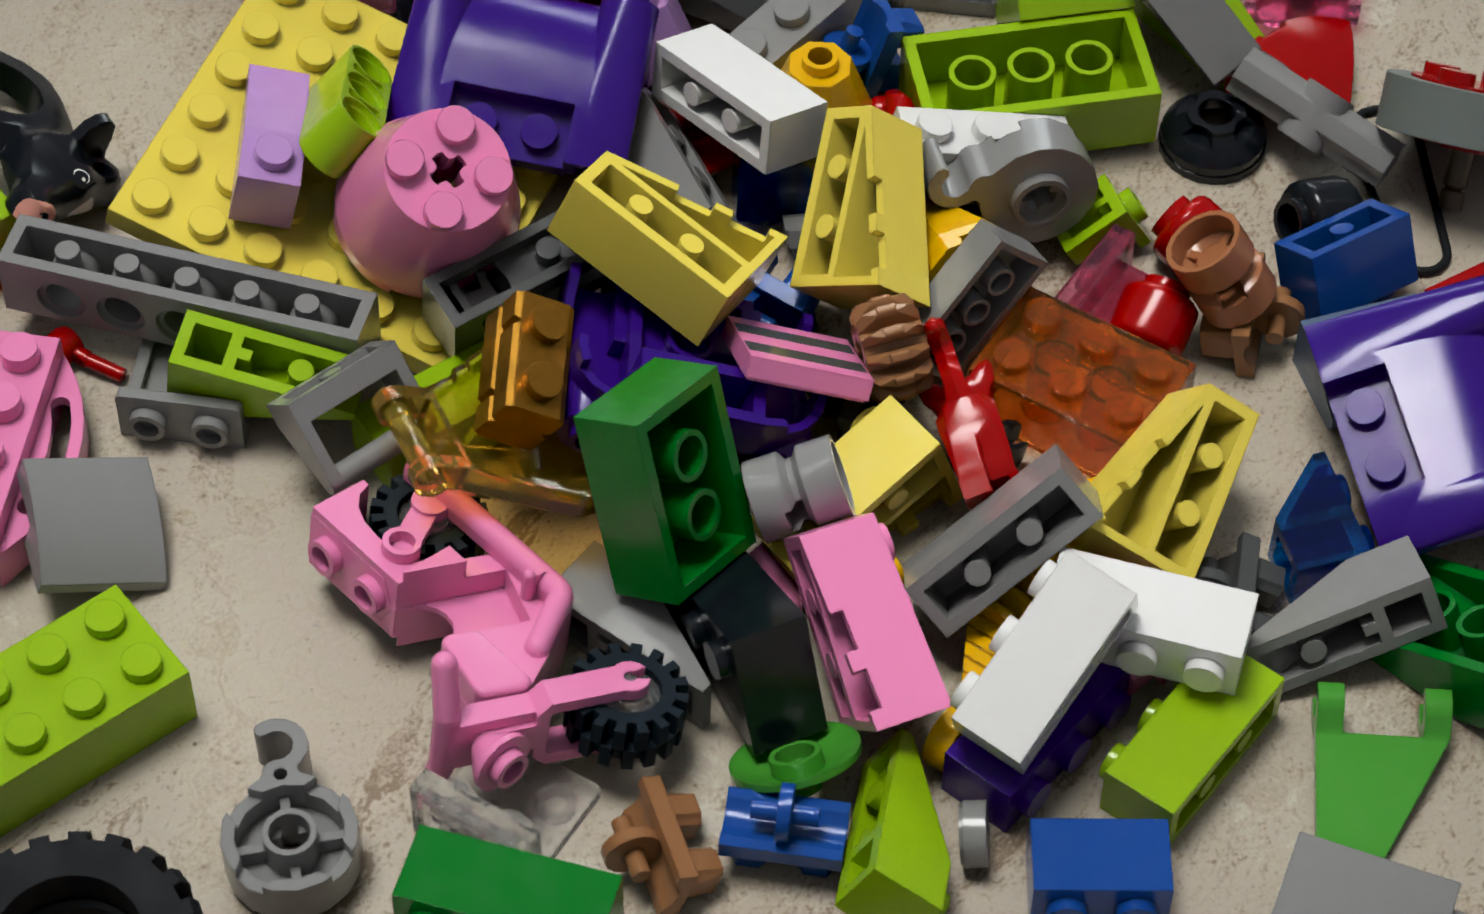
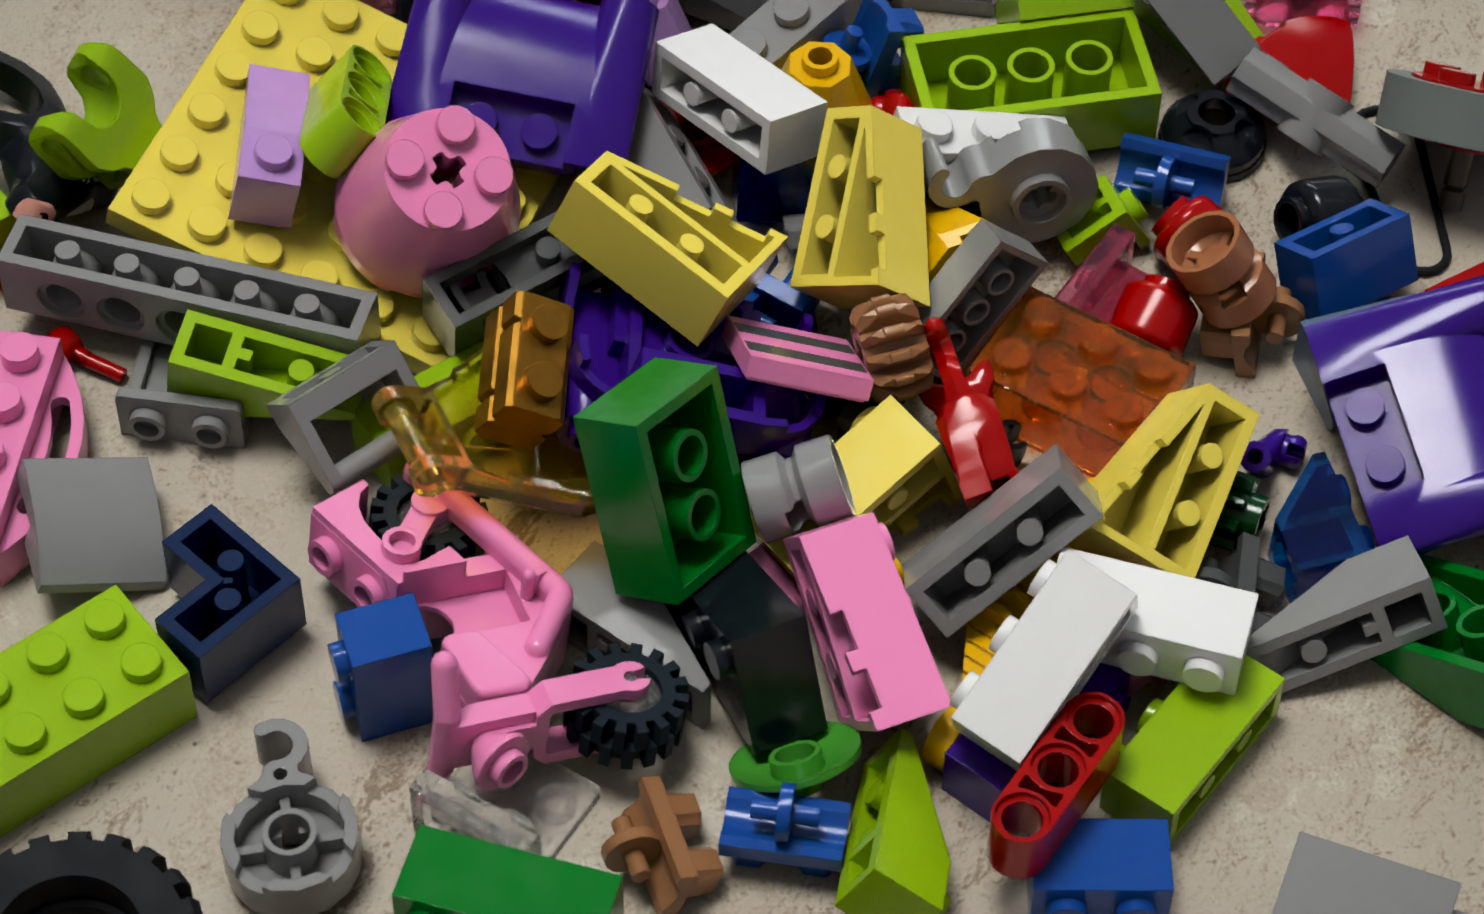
light grey tile [958,799,990,869] -> none
bright green flag [1311,681,1453,859] -> none
none -> lime piece [29,42,162,190]
none -> dark blue brick [155,504,307,703]
none -> blue brick [327,593,433,742]
none -> red beam [987,692,1125,879]
none -> blue hips [1113,132,1231,209]
none -> dark green gear [1209,471,1271,552]
none -> dark purple arm [1241,428,1308,478]

